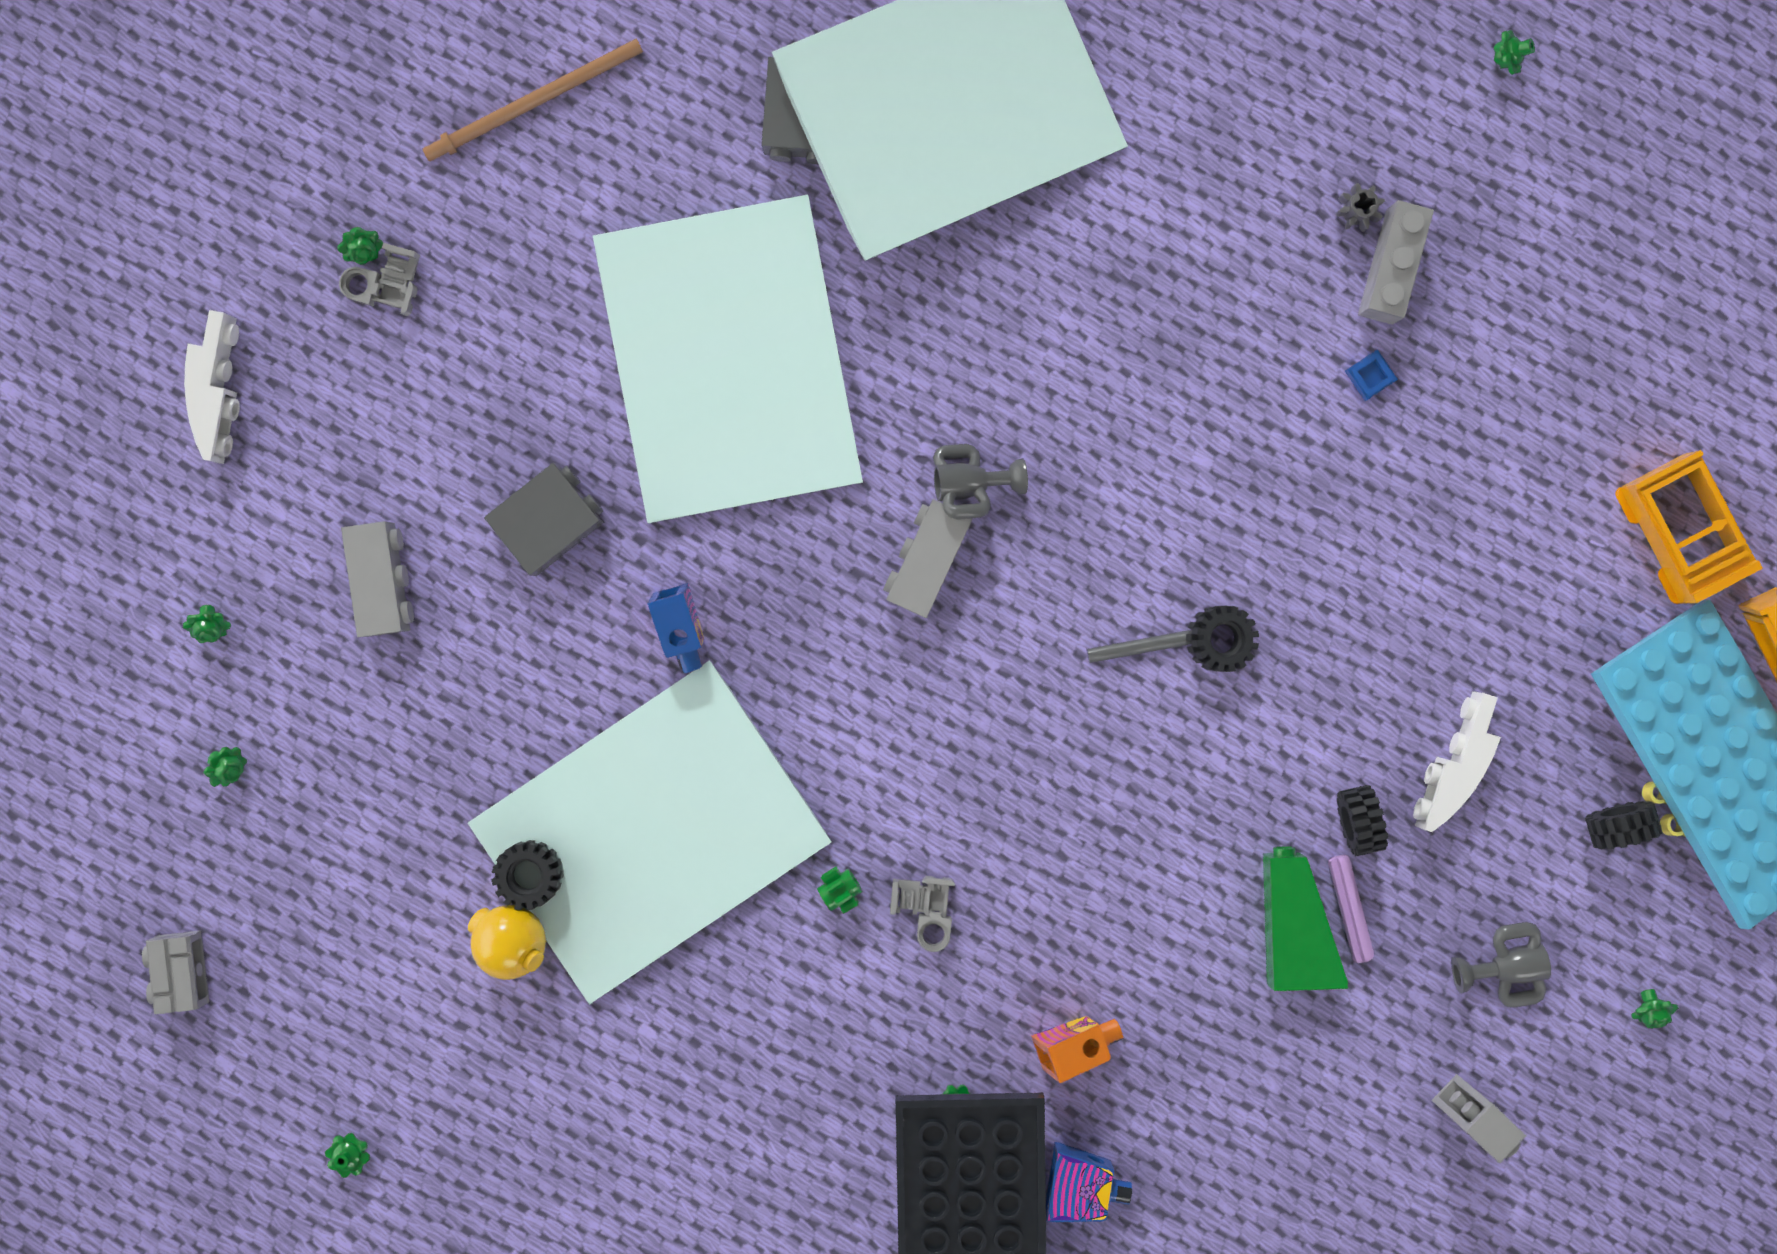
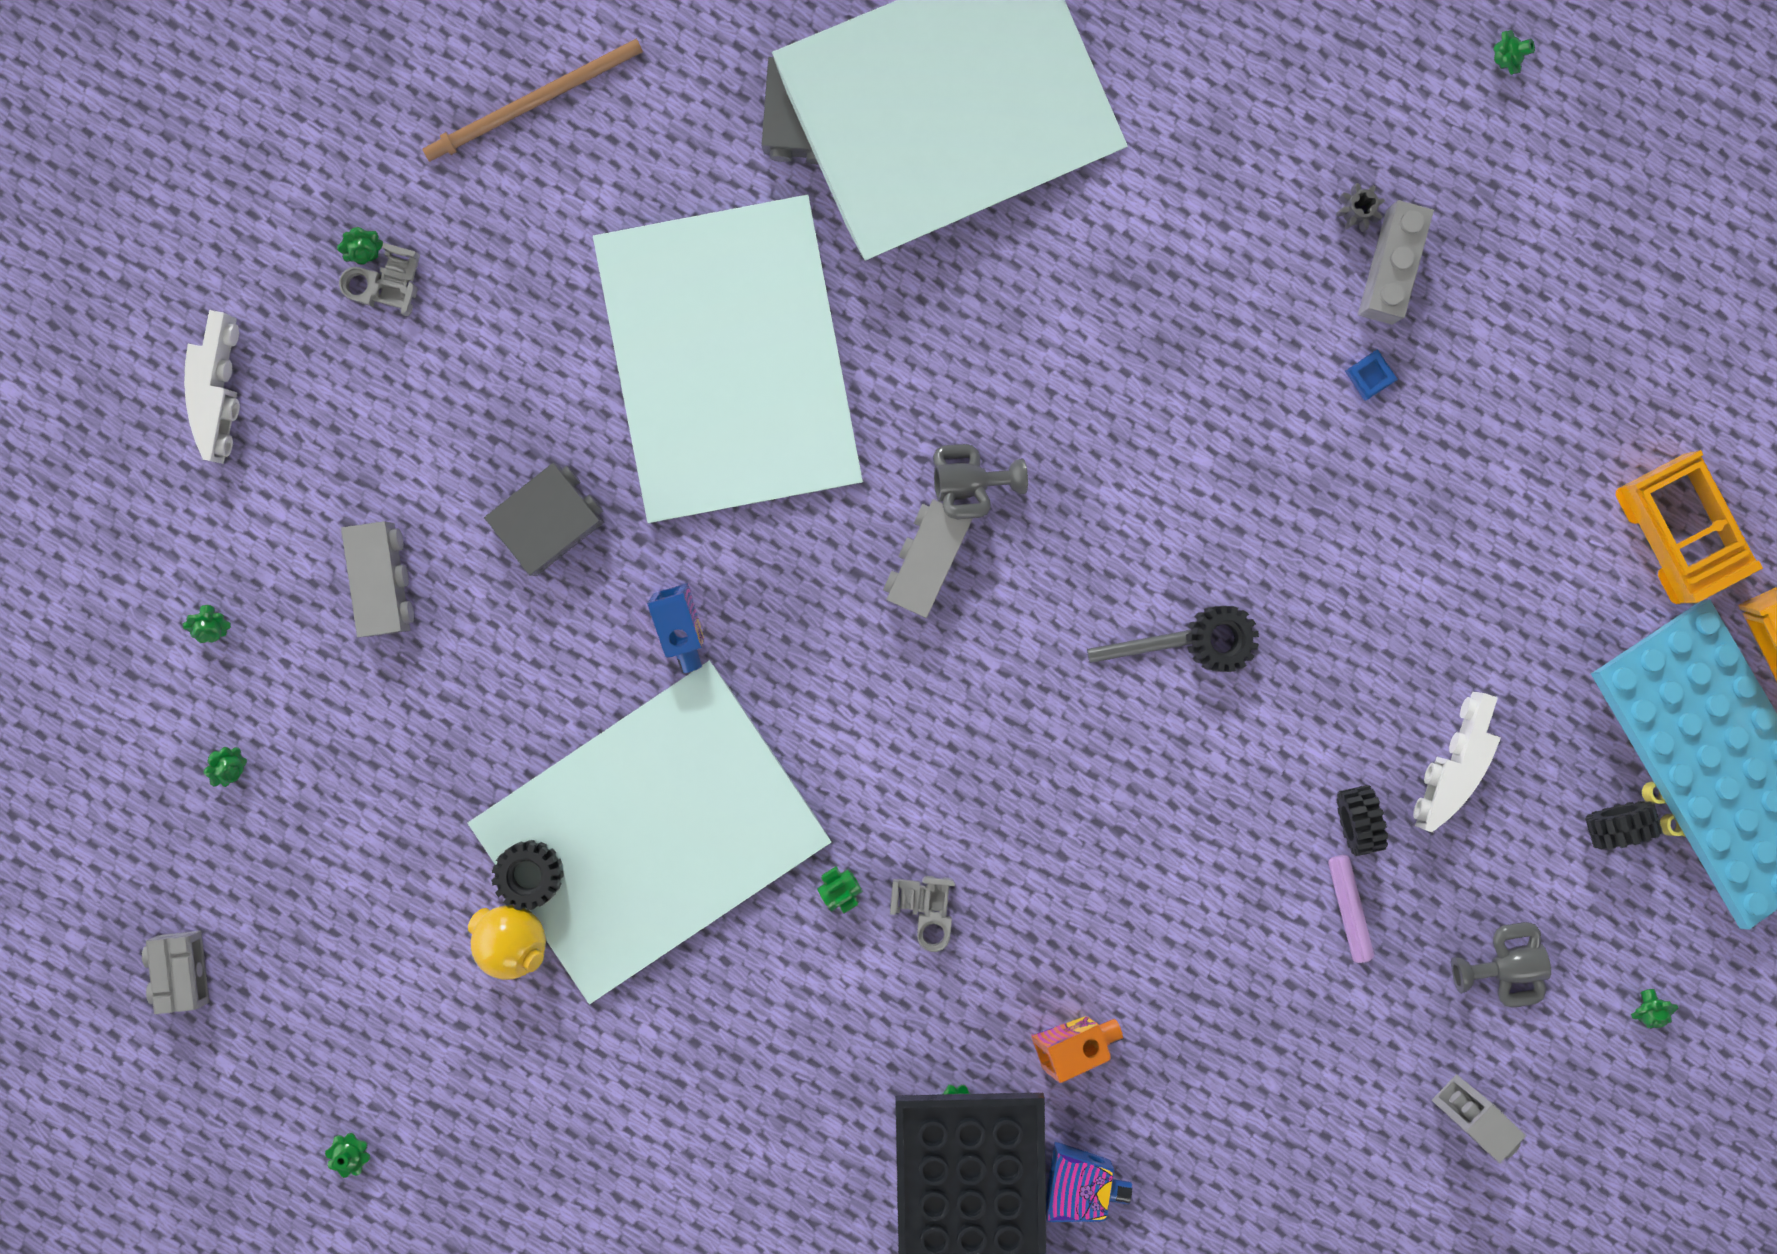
green slope [1263,846,1348,991] -> none

